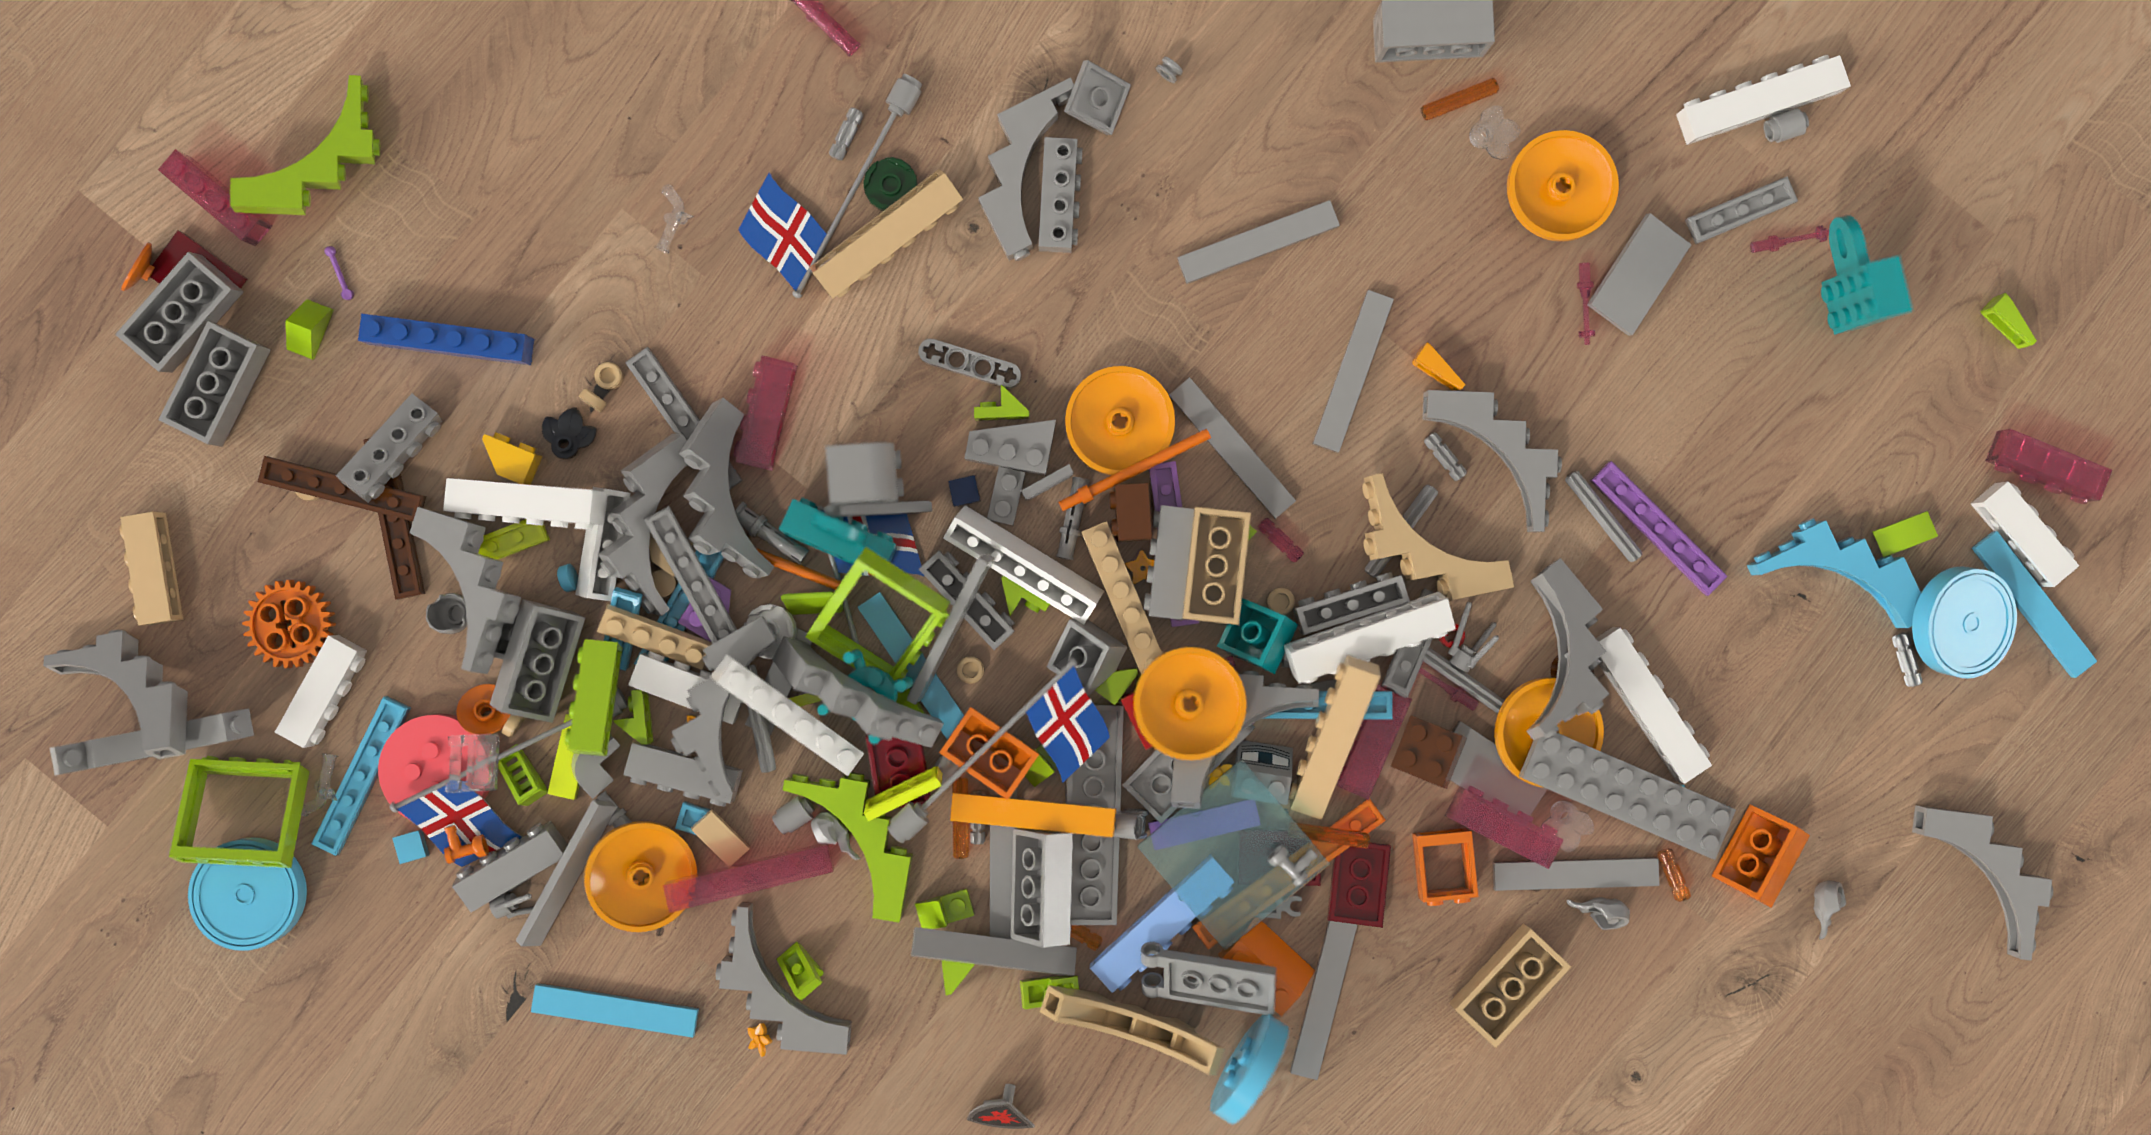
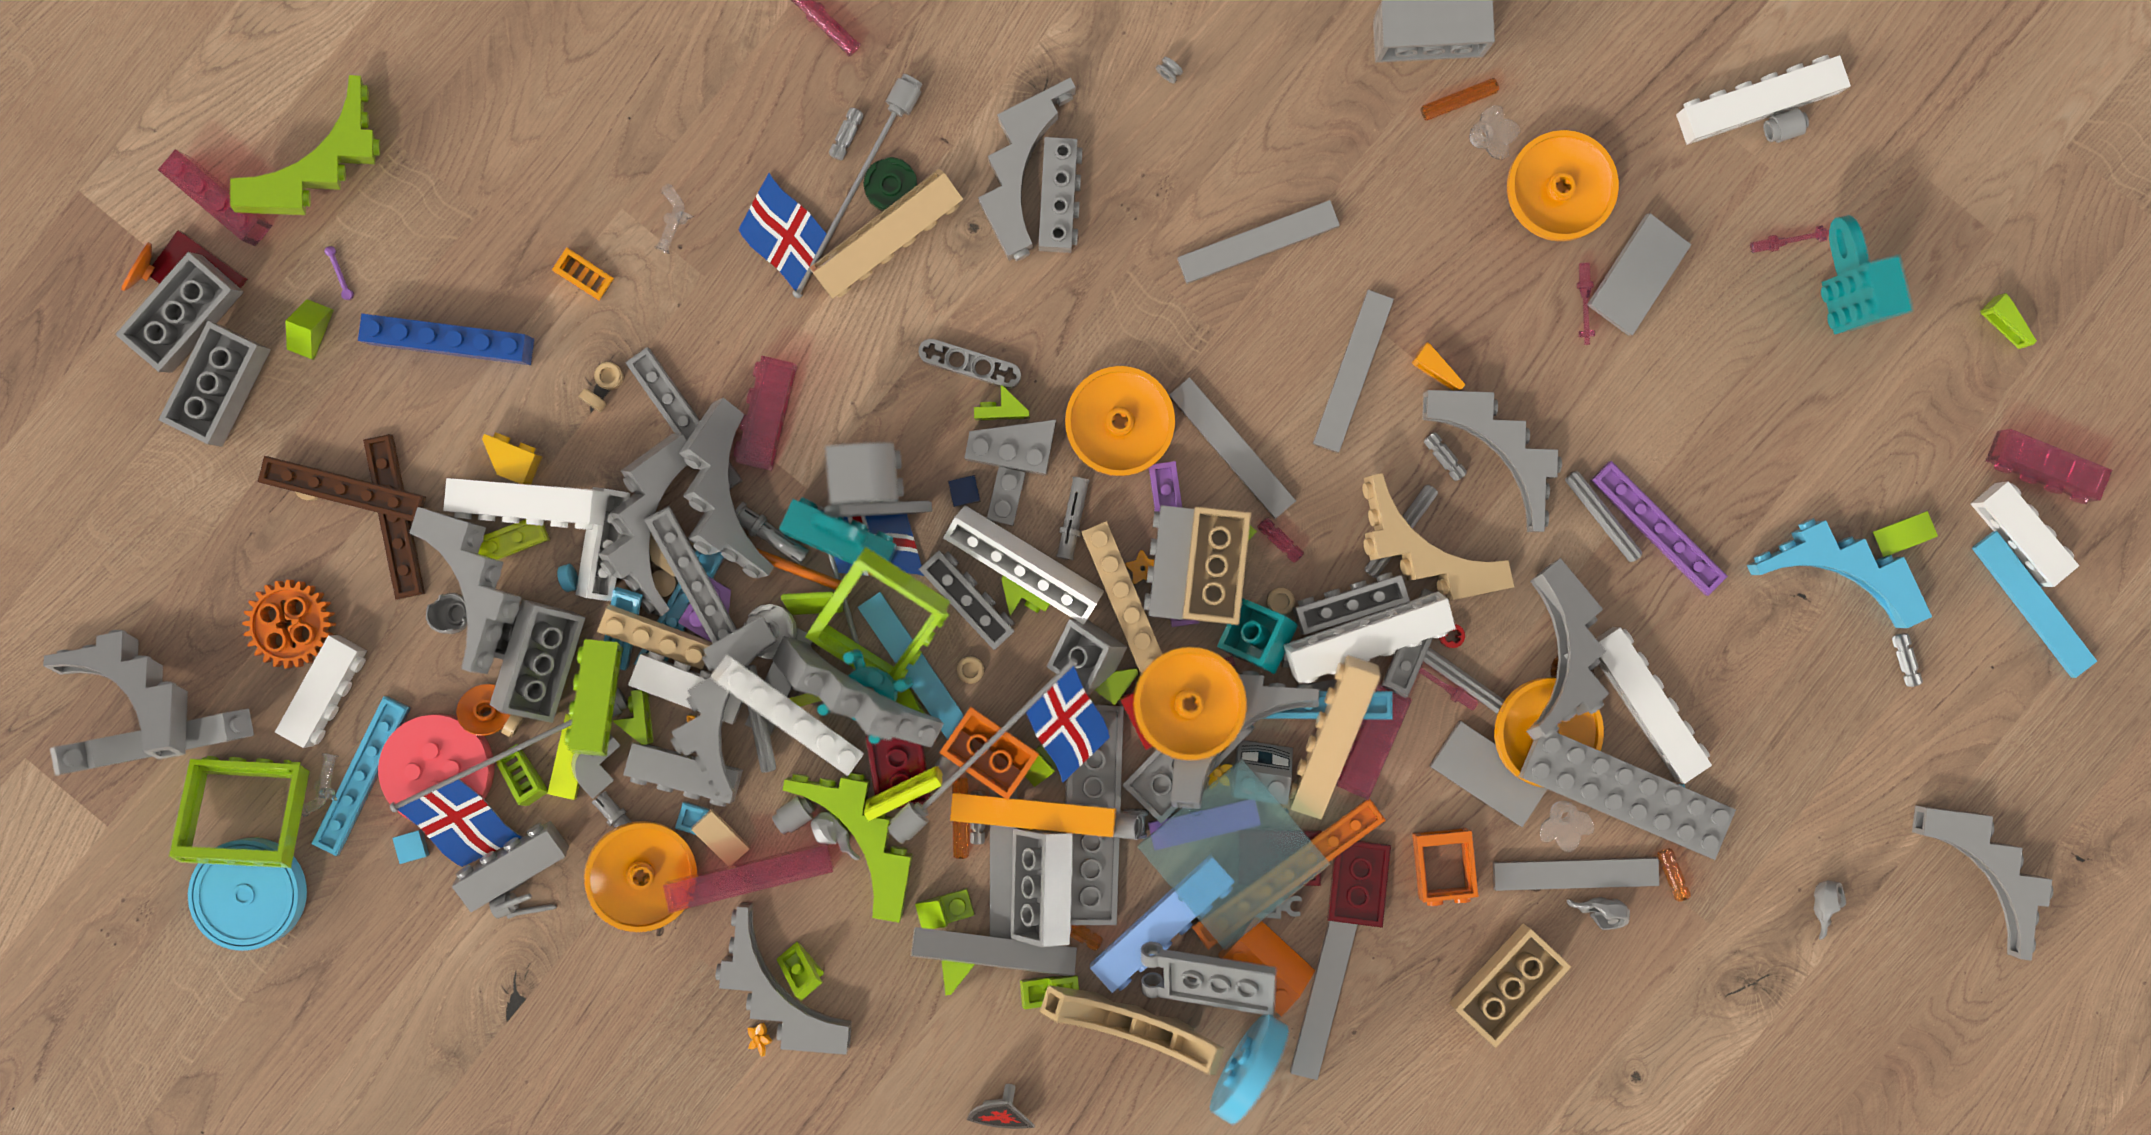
tan brick [120,512,183,626] -> none
light grey brick [336,394,442,503] -> none
orange piece [444,825,489,864] -> none
clear plate [445,734,499,793] -> none
light grey tile [516,800,617,946] -> none
medium azure tile [531,983,699,1038] -> none
black plate [542,407,597,459] -> none
light grey tile [907,553,995,705] -> none
light grey tile [1021,464,1074,501] -> none
orange bar [1058,429,1211,511] -> none
light grey tile [1064,60,1131,135] -> none
reddish brown brick [1109,483,1152,542] -> none
light grey piece [1267,844,1317,886] -> none
clear orange axle [1287,822,1370,848] -> none
reddish brown brick [1390,715,1467,789] -> none
clear pink brick [1445,785,1564,869] -> none
light grey plant [1448,602,1499,673] -> none
light grey tile [1685,176,1798,245] -> none
orange slope [1712,804,1810,908] -> none
brick [1912,566,2017,679] -> none
none -> light orange slope [552,247,614,301]

